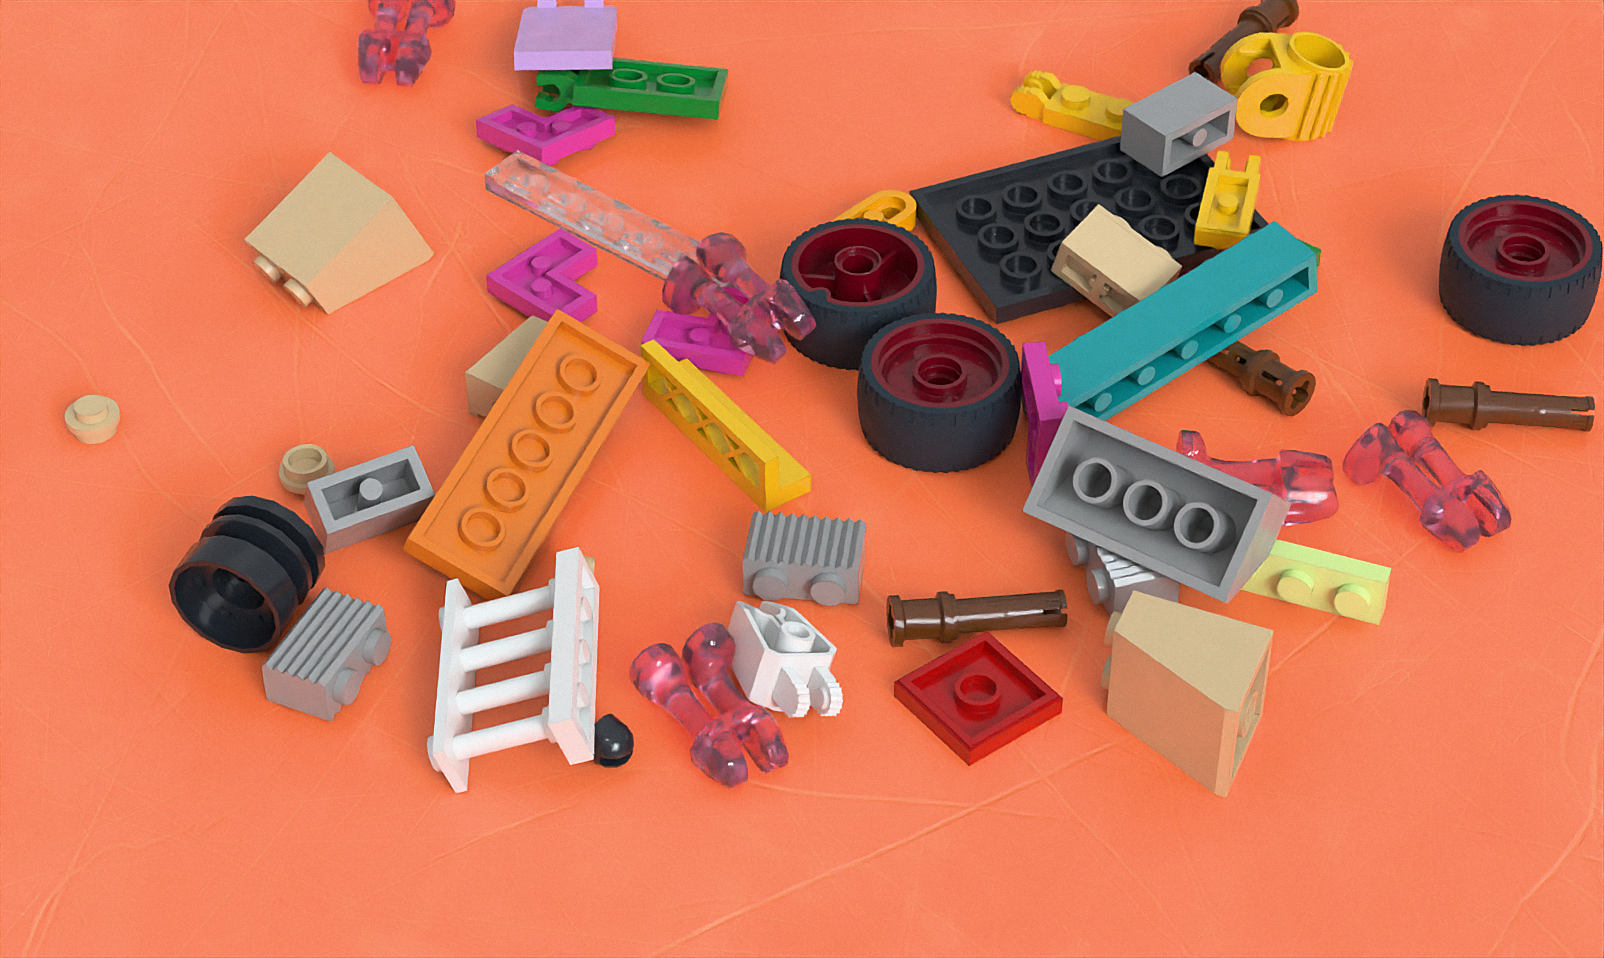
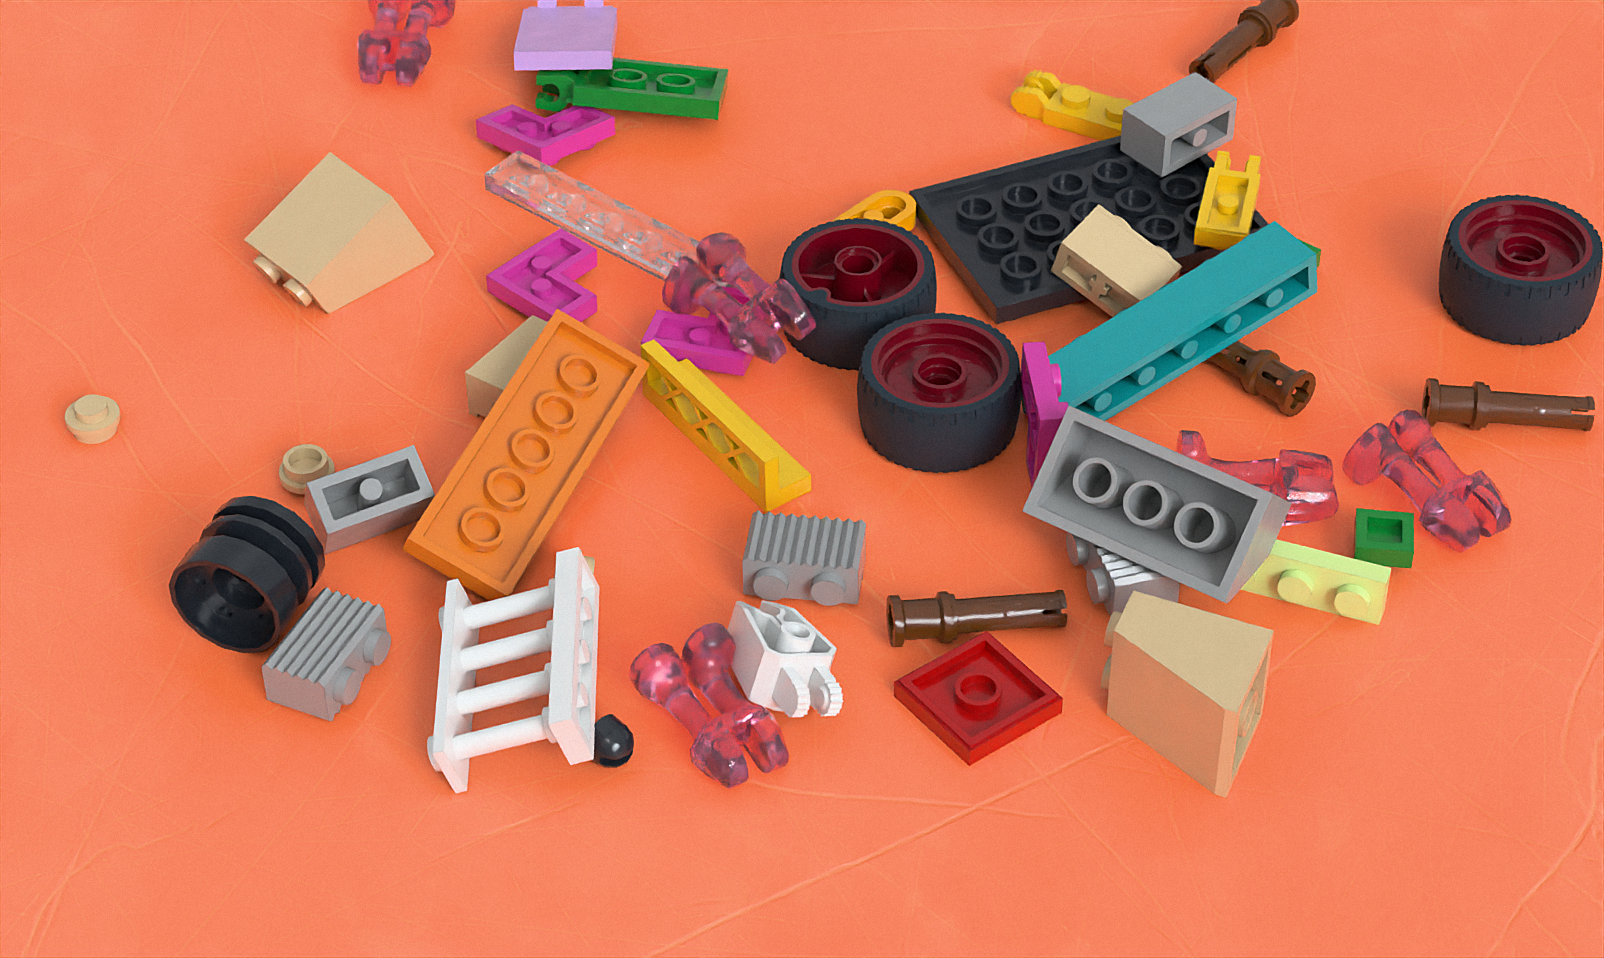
yellow piece [1220,31,1354,141] -> none
none -> green plate [1353,508,1414,569]

